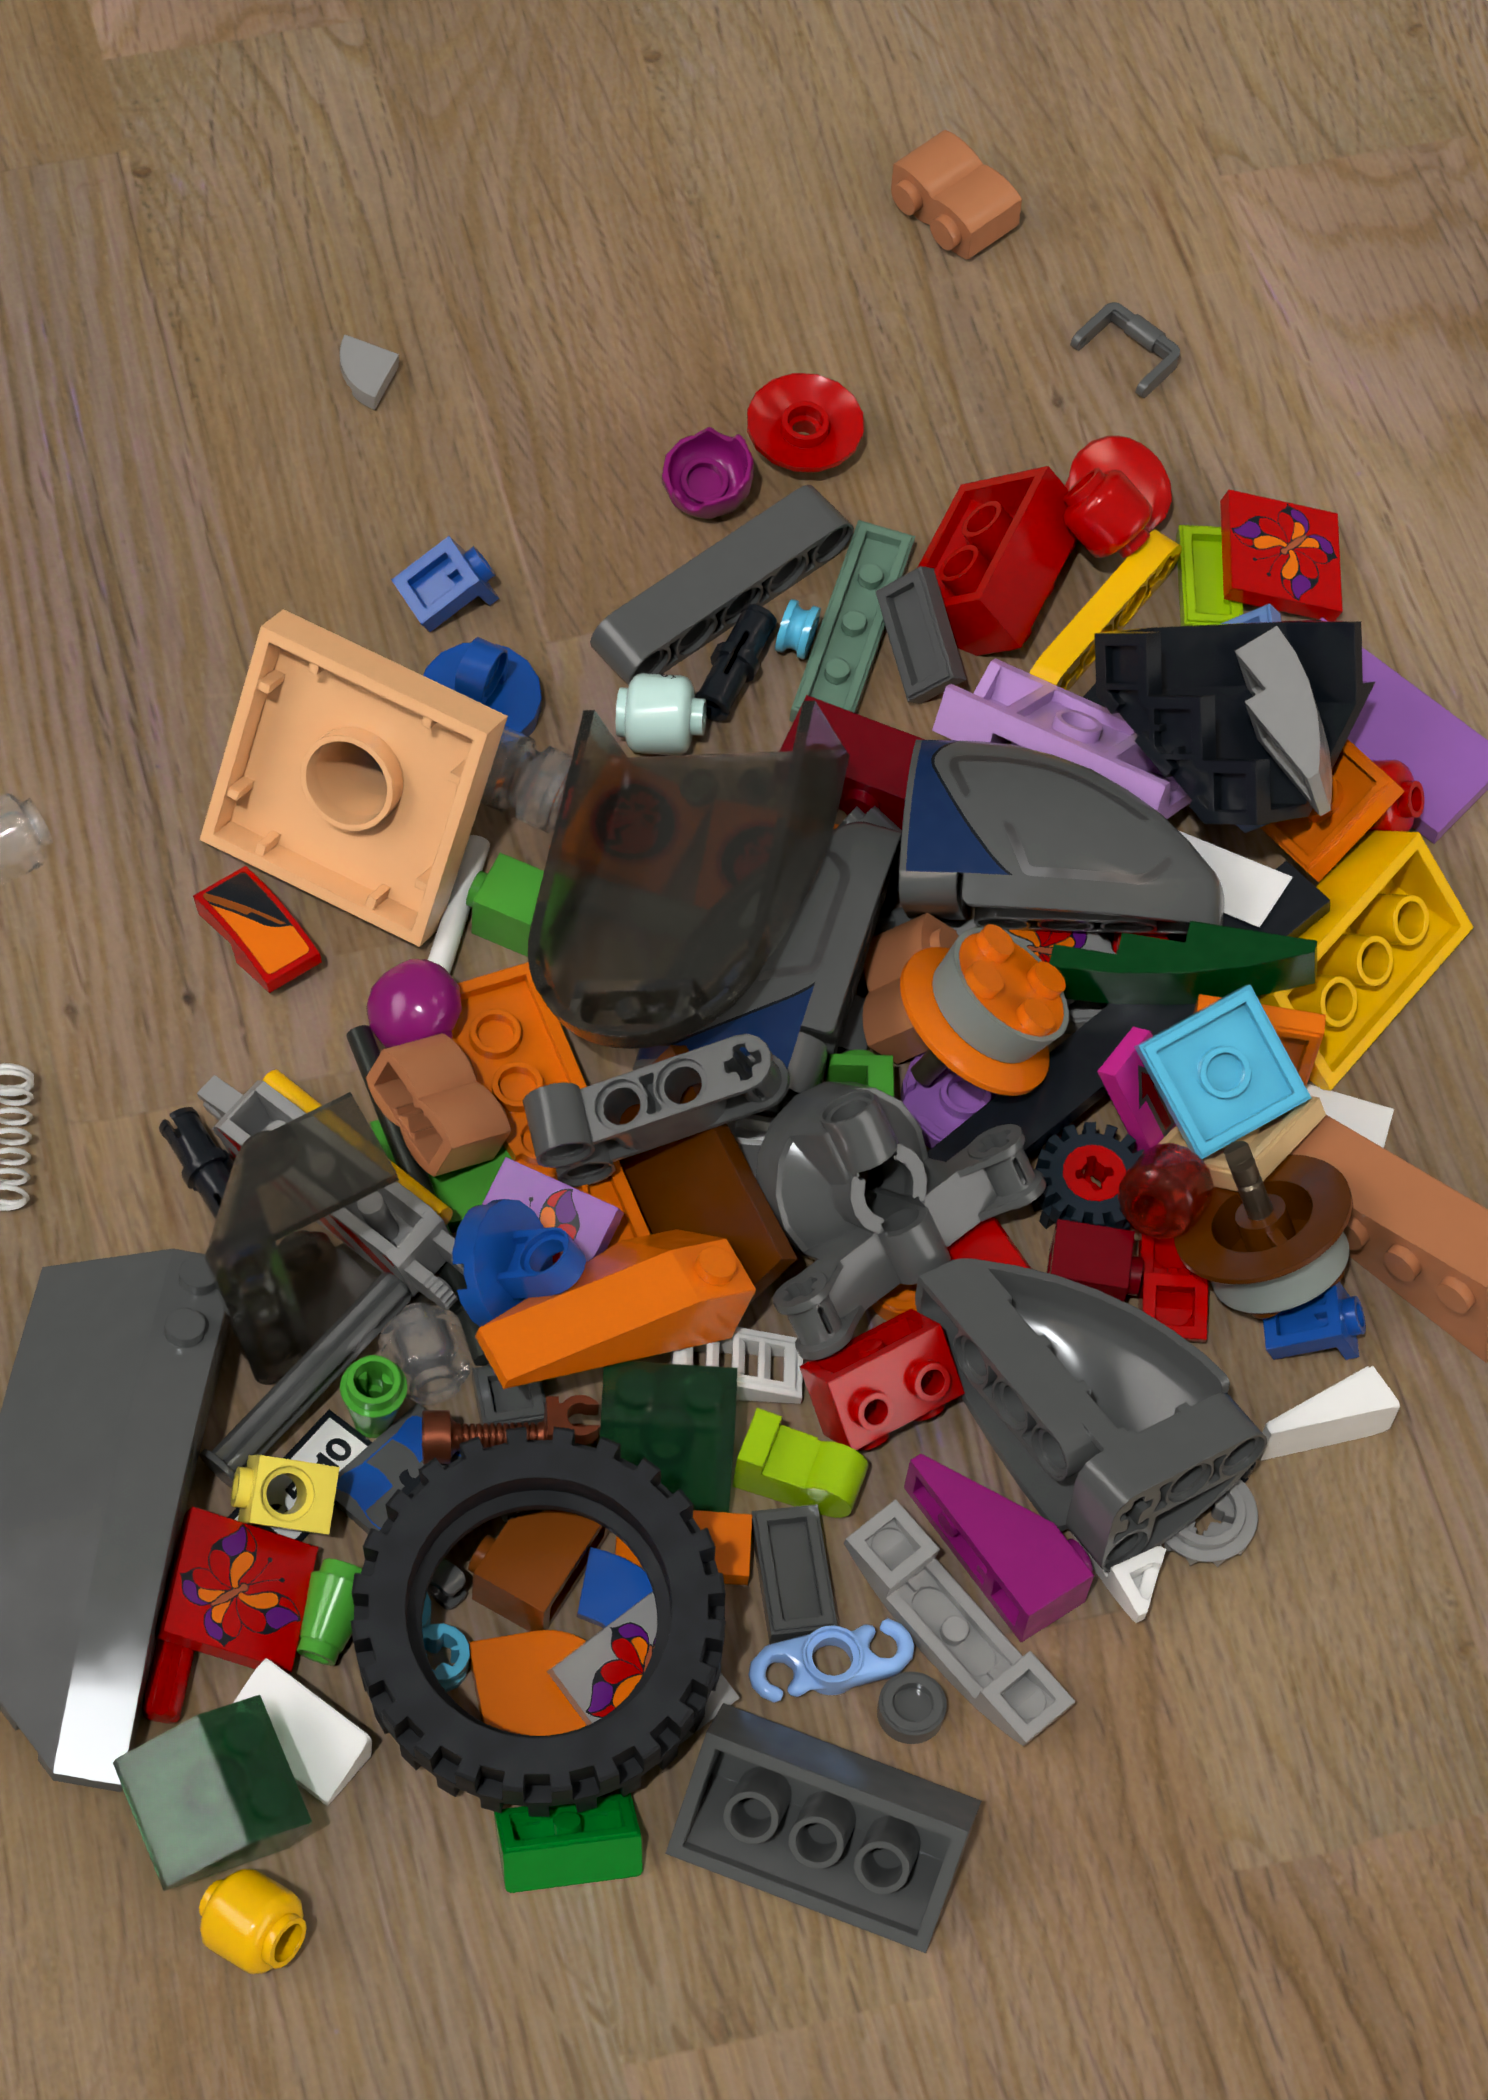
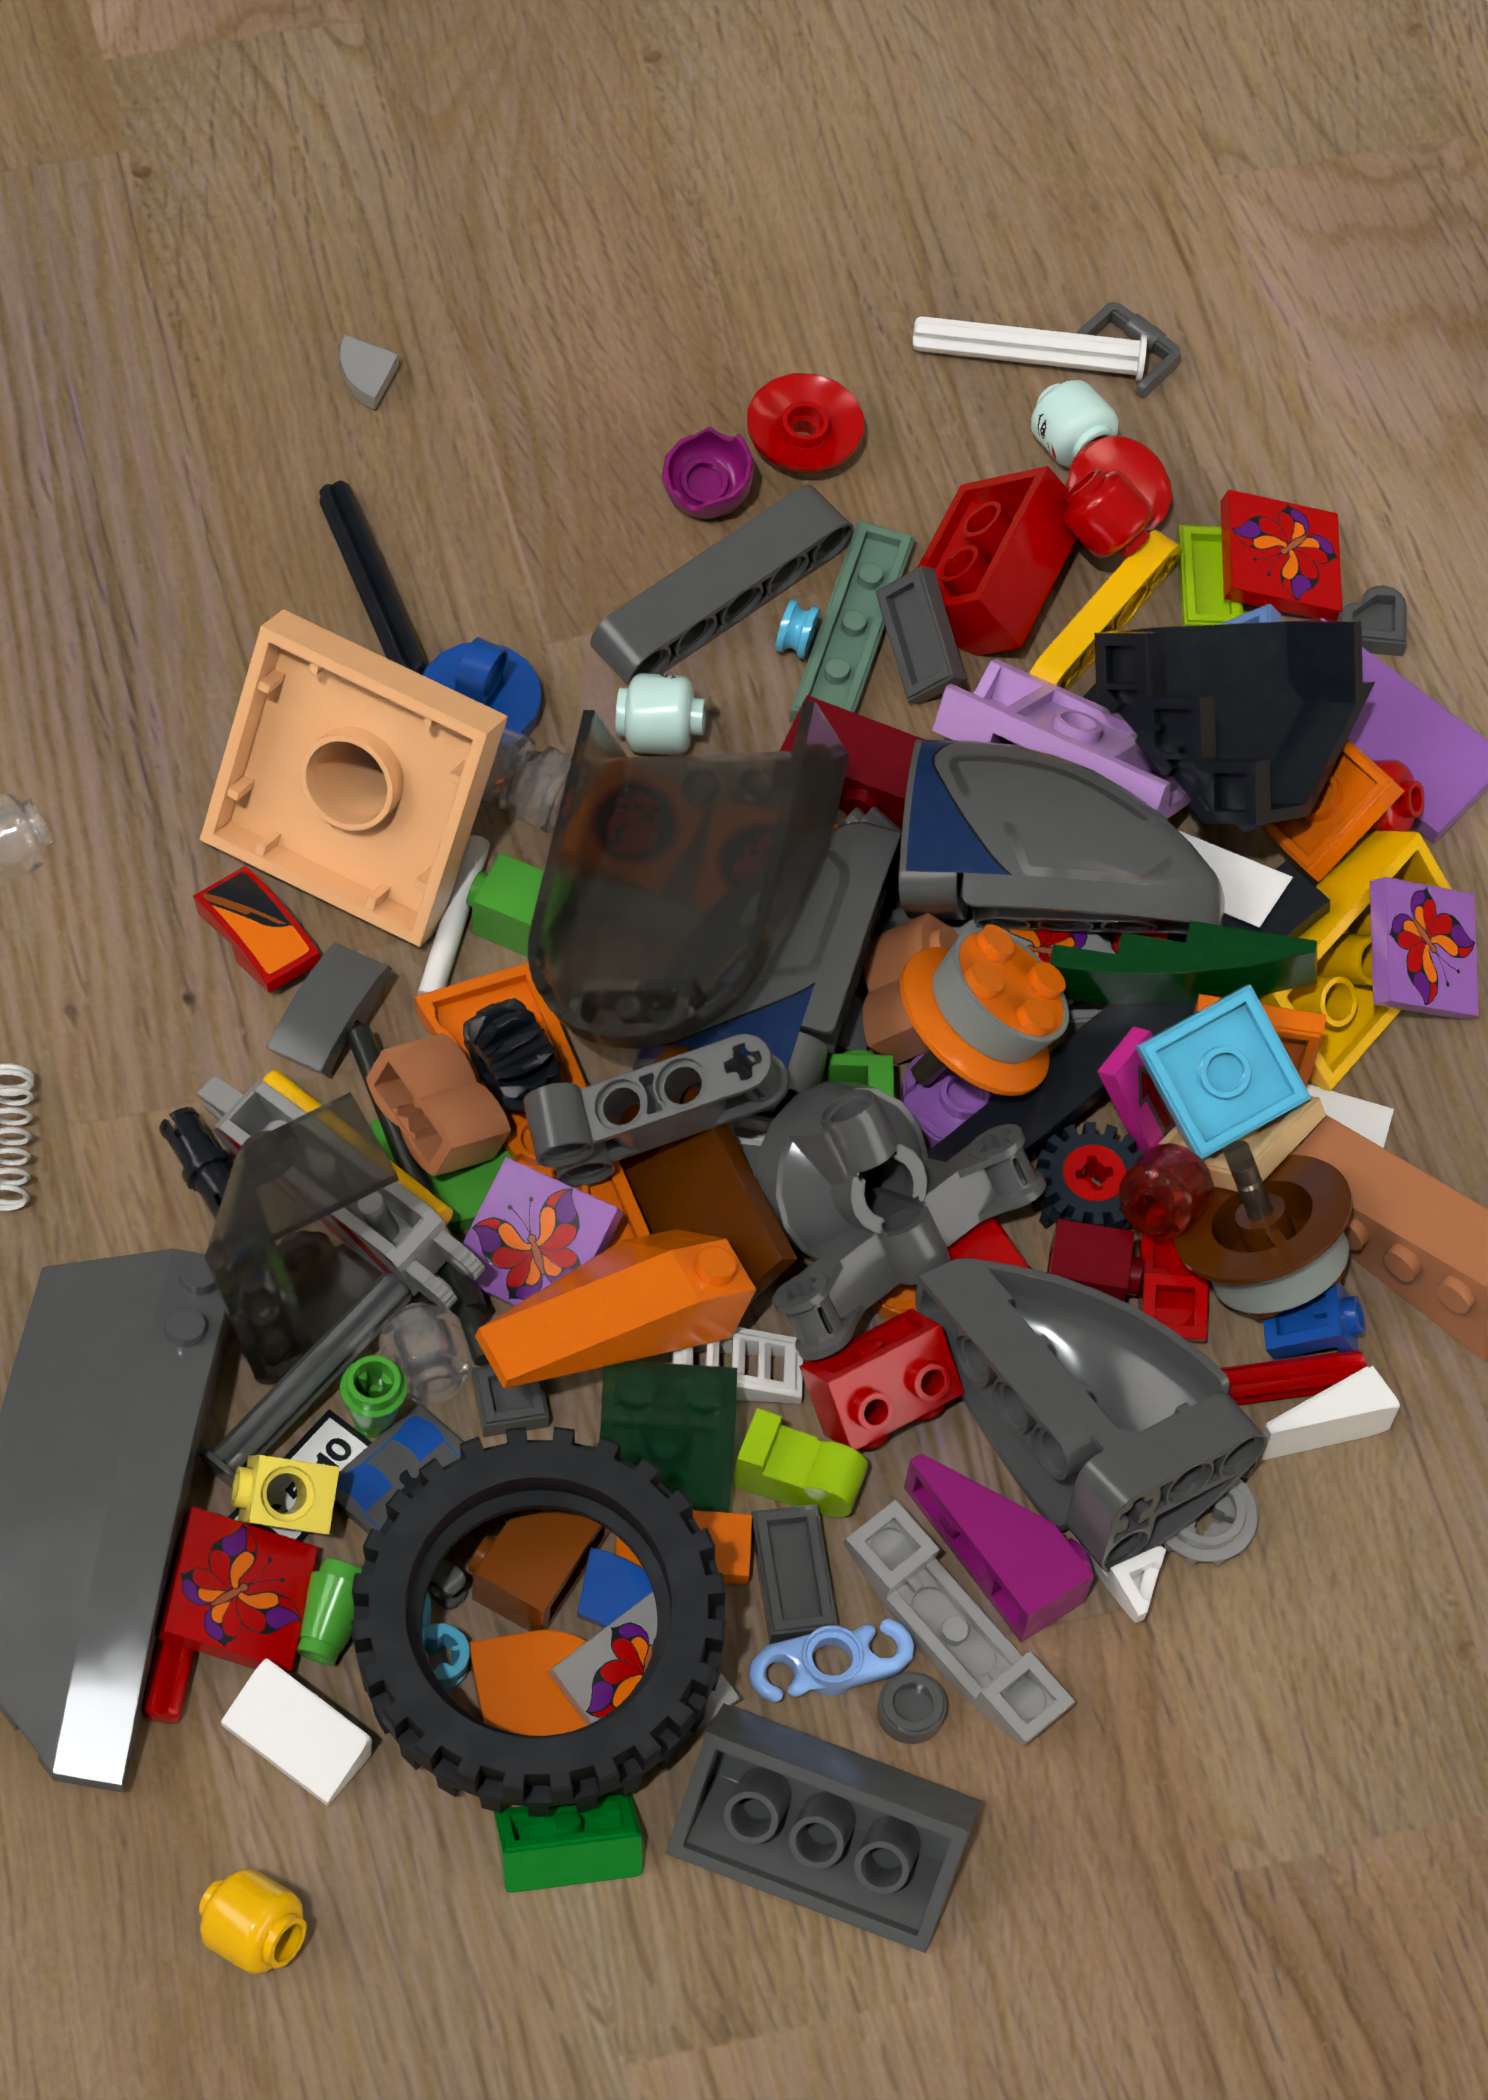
clear green slope [113,1695,312,1891] -> none
magenta hair [366,959,462,1048] -> none
bracket [391,536,499,632] -> none
copper bar [422,1395,600,1464] -> none
blue tile [452,1199,586,1327] -> none
black pin [695,604,777,721] -> none
nougat brick [891,130,1022,259] -> none
light grey slope [1235,626,1333,817] -> none
none -> dark grey slope [266,942,392,1077]
none -> black axle [319,480,427,675]
none -> black gear [463,998,561,1111]
none -> white axle [912,316,1147,382]
none -> light aqua head [1031,380,1119,468]
none -> red axle [1220,1350,1367,1405]
none -> dark grey tile [1337,585,1407,656]
none -> medium lavender tile [1370,877,1479,1020]

